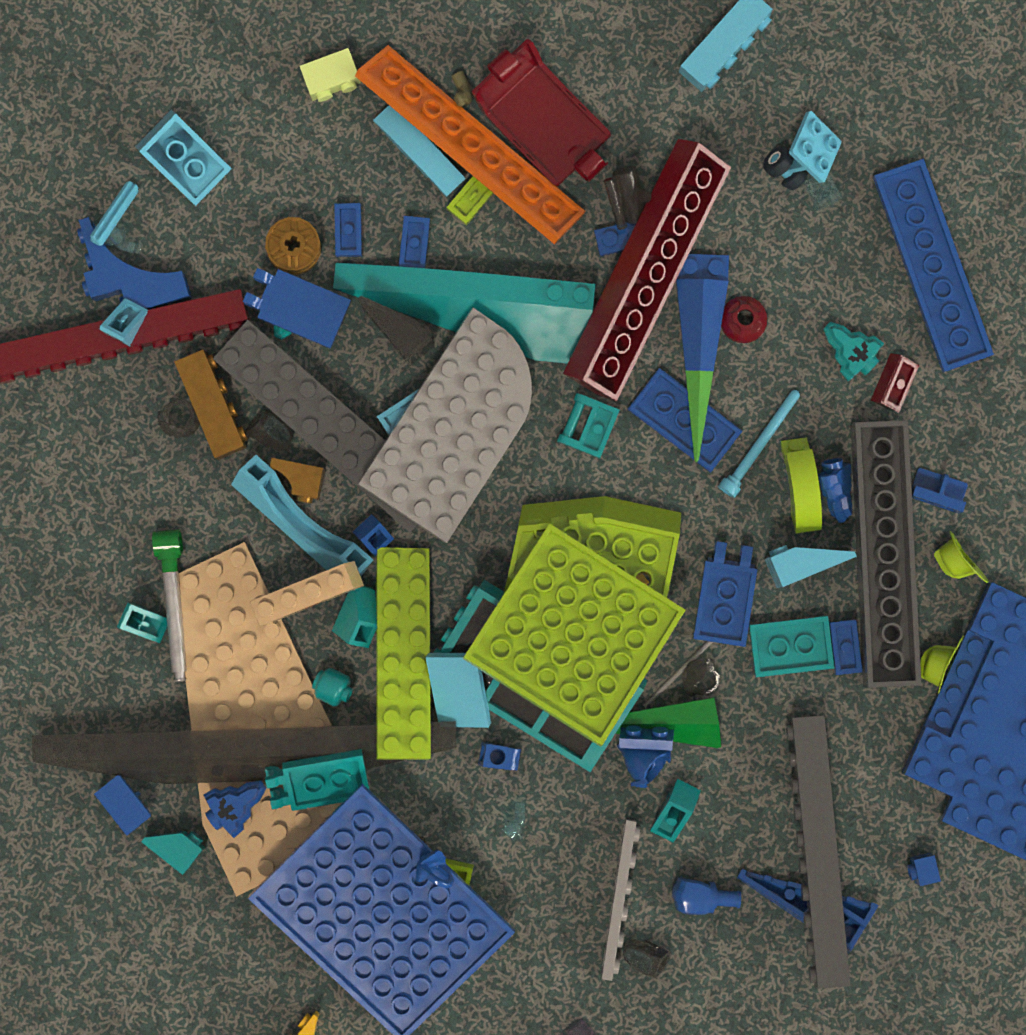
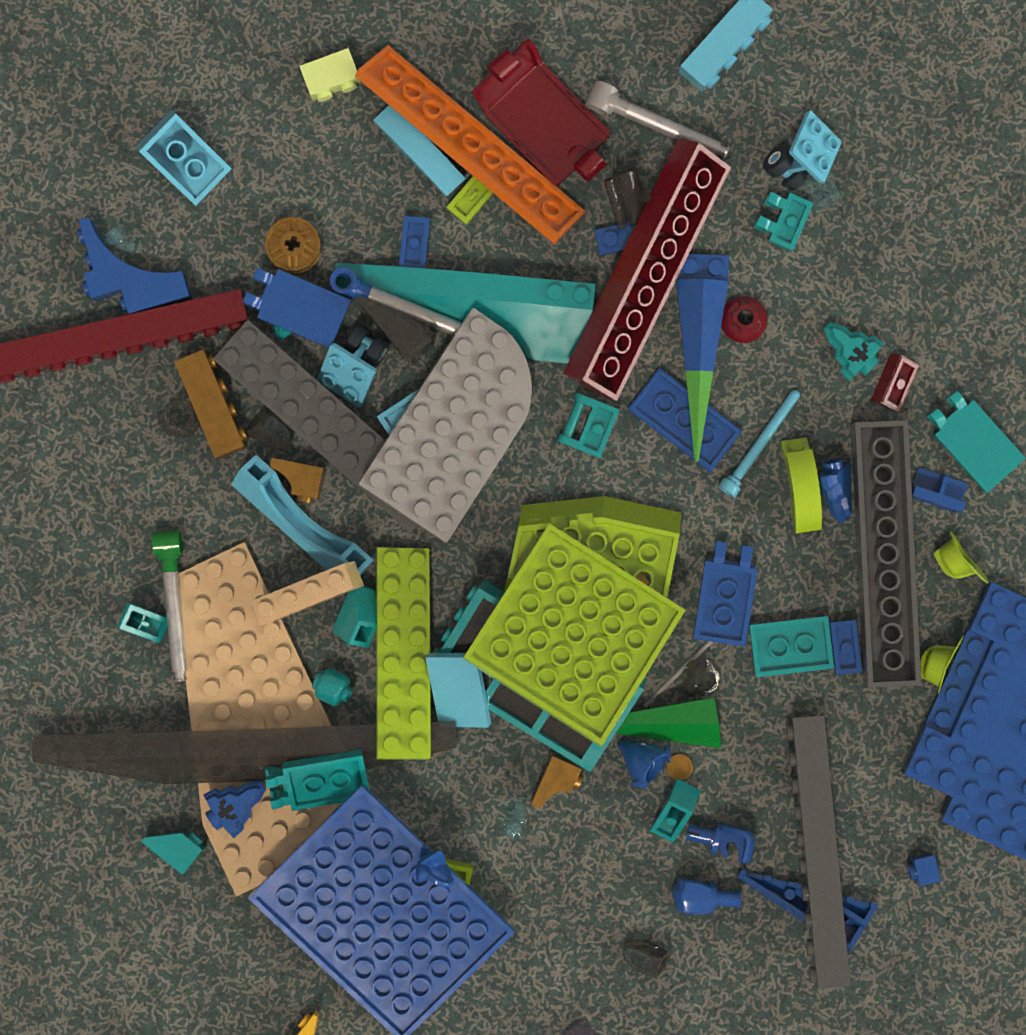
medium azure axle [90,181,138,246] -> none
blue panel [94,775,151,836] -> none
medium azure slope [99,298,148,347] -> none
blue plate [334,203,362,257] -> none
blue plate [353,514,394,556] -> none
olive arm [451,71,473,107] -> none
blue leg [478,742,521,770] -> none
light grey plate [601,818,640,981] -> none
blue plate [619,725,674,751] -> none
medium azure slope [765,545,857,588] -> none
blue plate [873,159,994,373] -> none
none -> medium azure plate [317,323,390,408]
none -> flat silver piece [330,267,462,336]
none -> pearl gold arch [531,755,584,809]
none -> piece [584,80,729,160]
none -> pearl gold piece [666,754,693,780]
none -> blue piece [686,823,755,865]
none -> teal plate [753,192,814,252]
none -> teal tile [926,391,1026,494]

